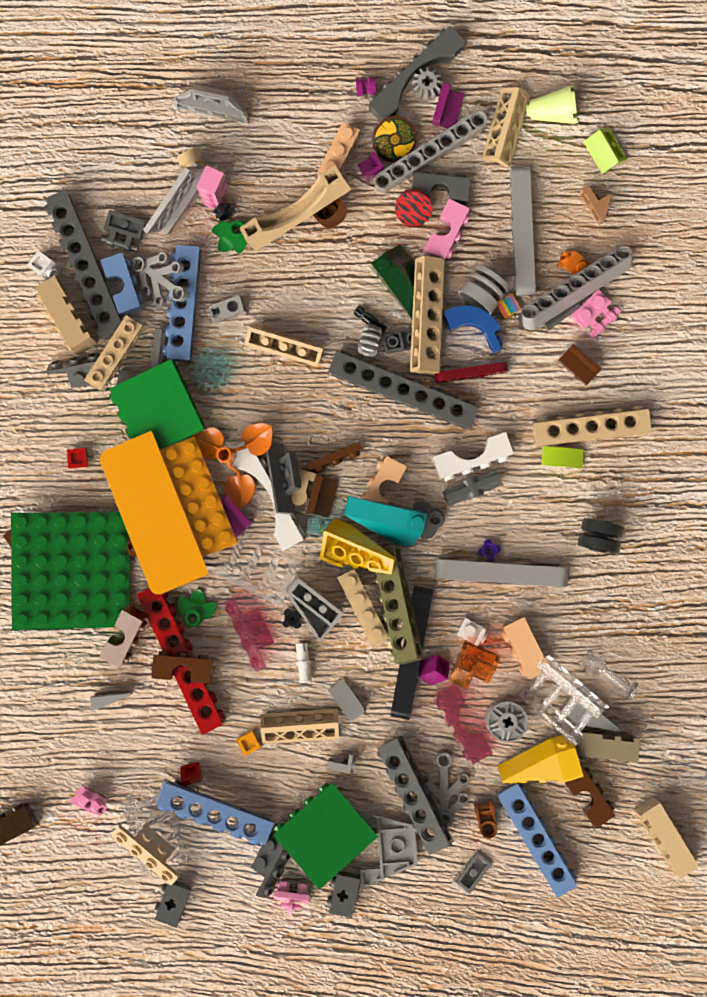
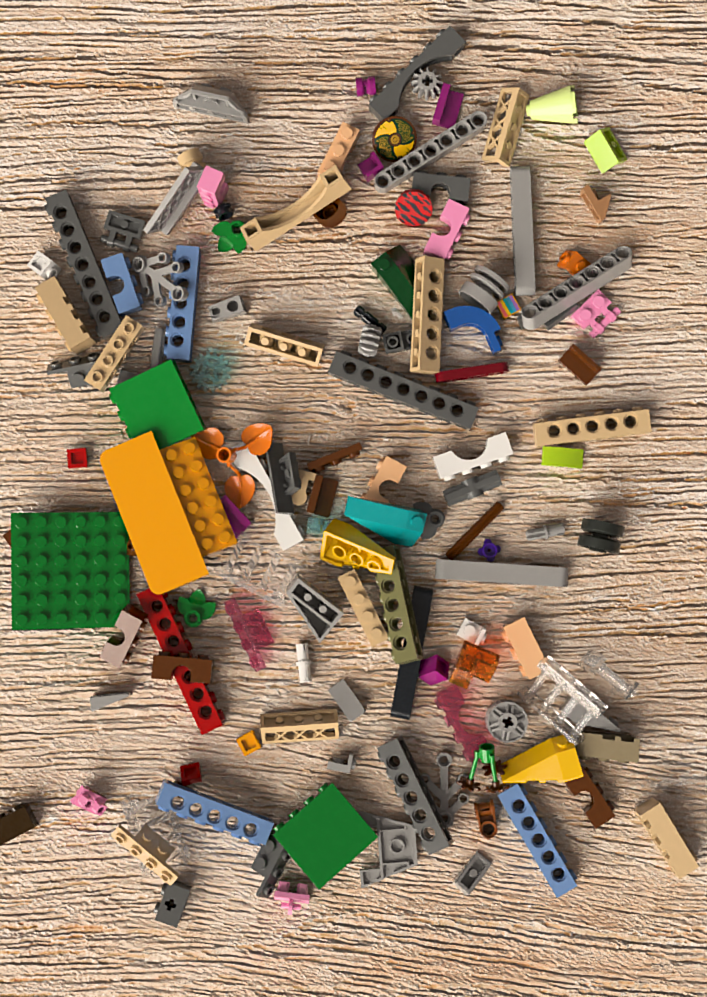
black plate [282,609,302,629] -> none
dark grey brick [326,871,360,918] -> none
none -> reddish brown axle [445,502,504,560]
none -> plant [456,743,510,794]
none -> light grey axle [526,523,565,541]

